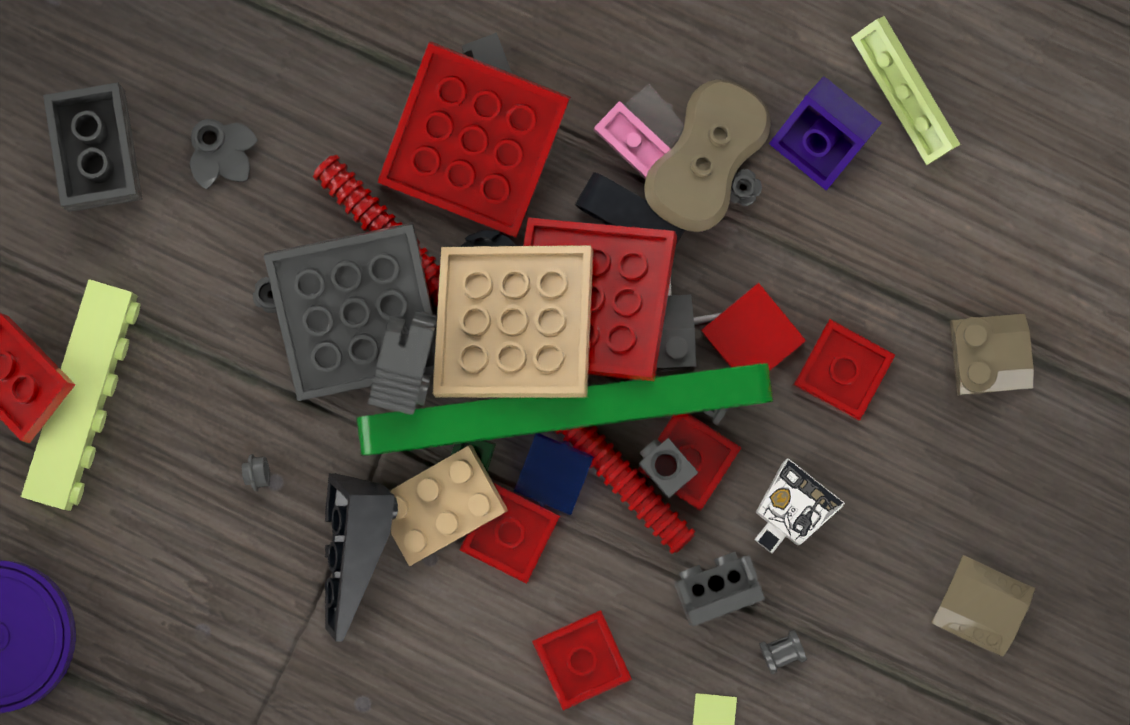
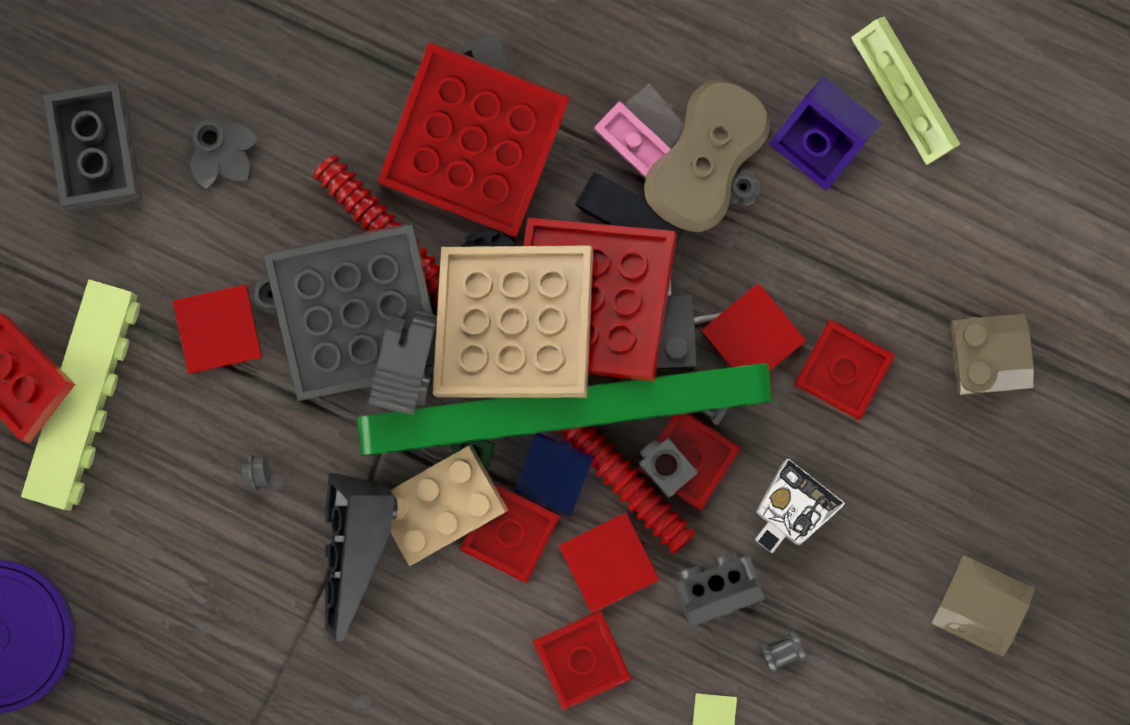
none -> red tile [173,284,263,374]
none -> red tile [559,512,659,613]

